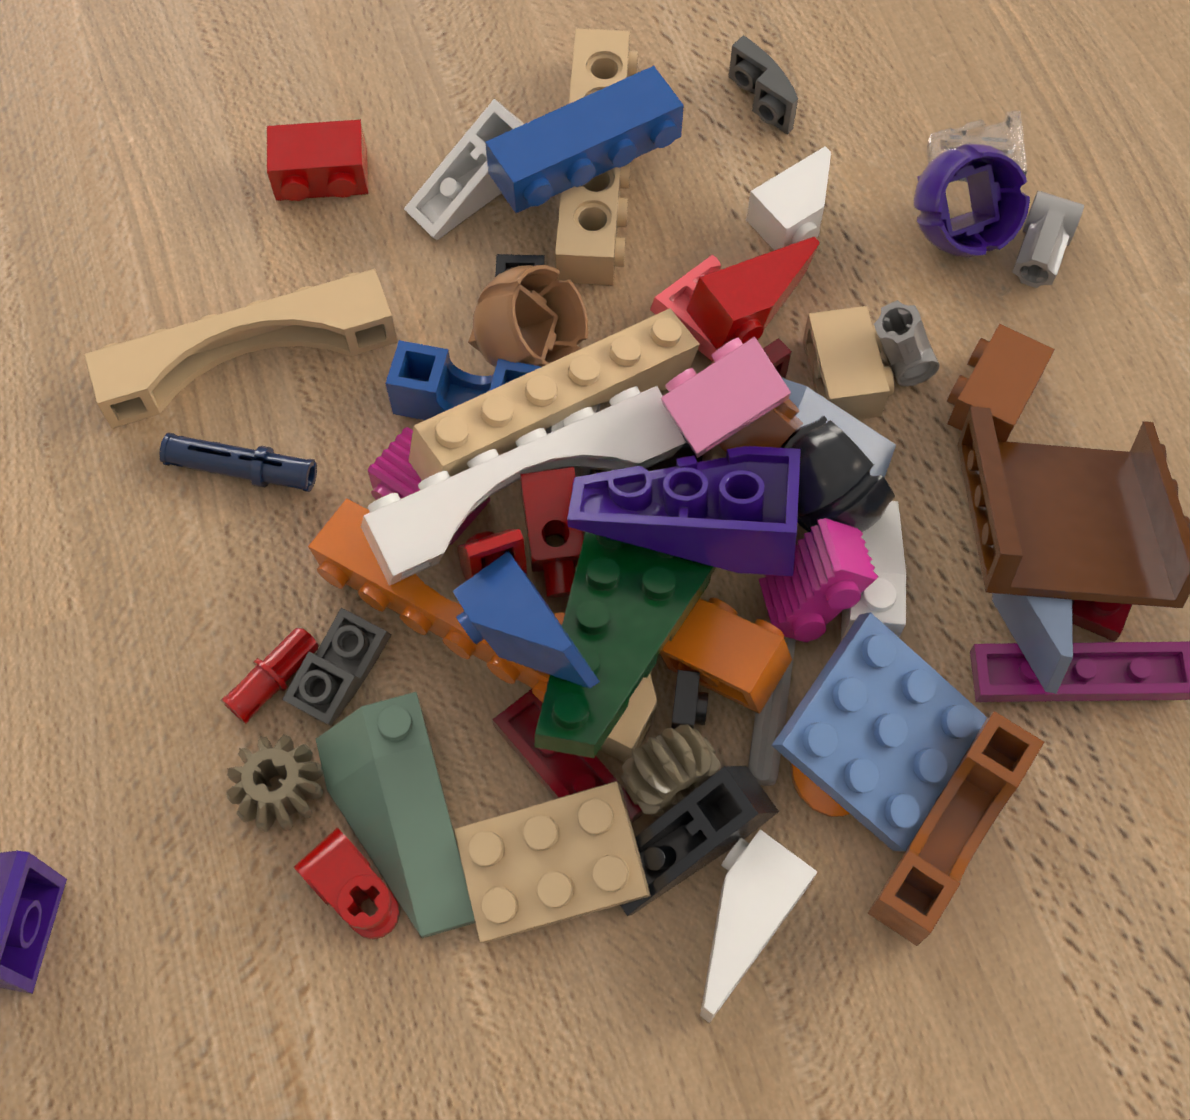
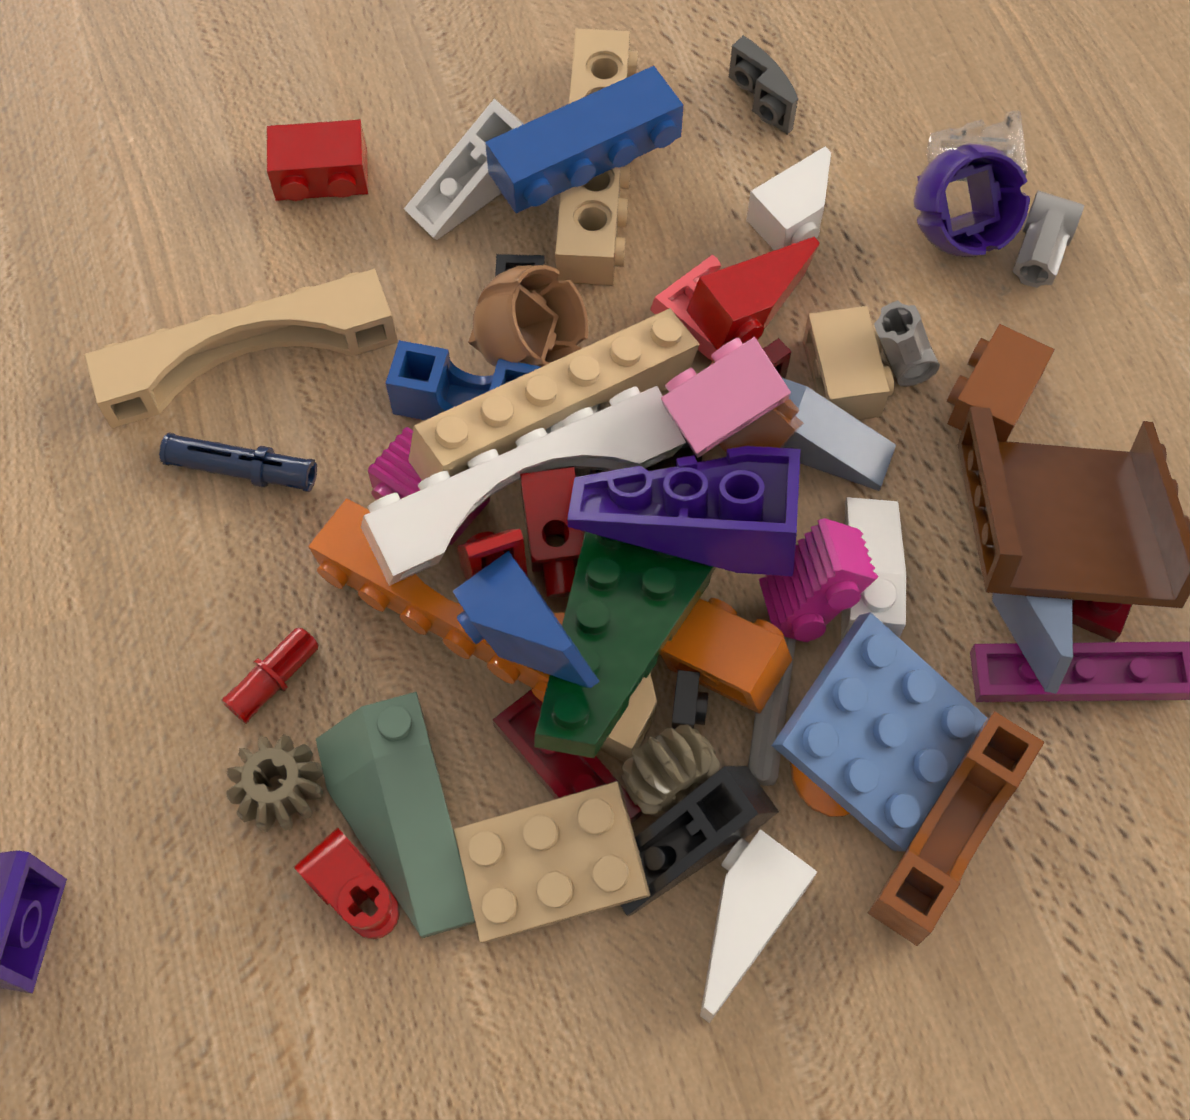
dark grey slope [282,608,392,726] -> none
black piece [781,416,895,532] -> none

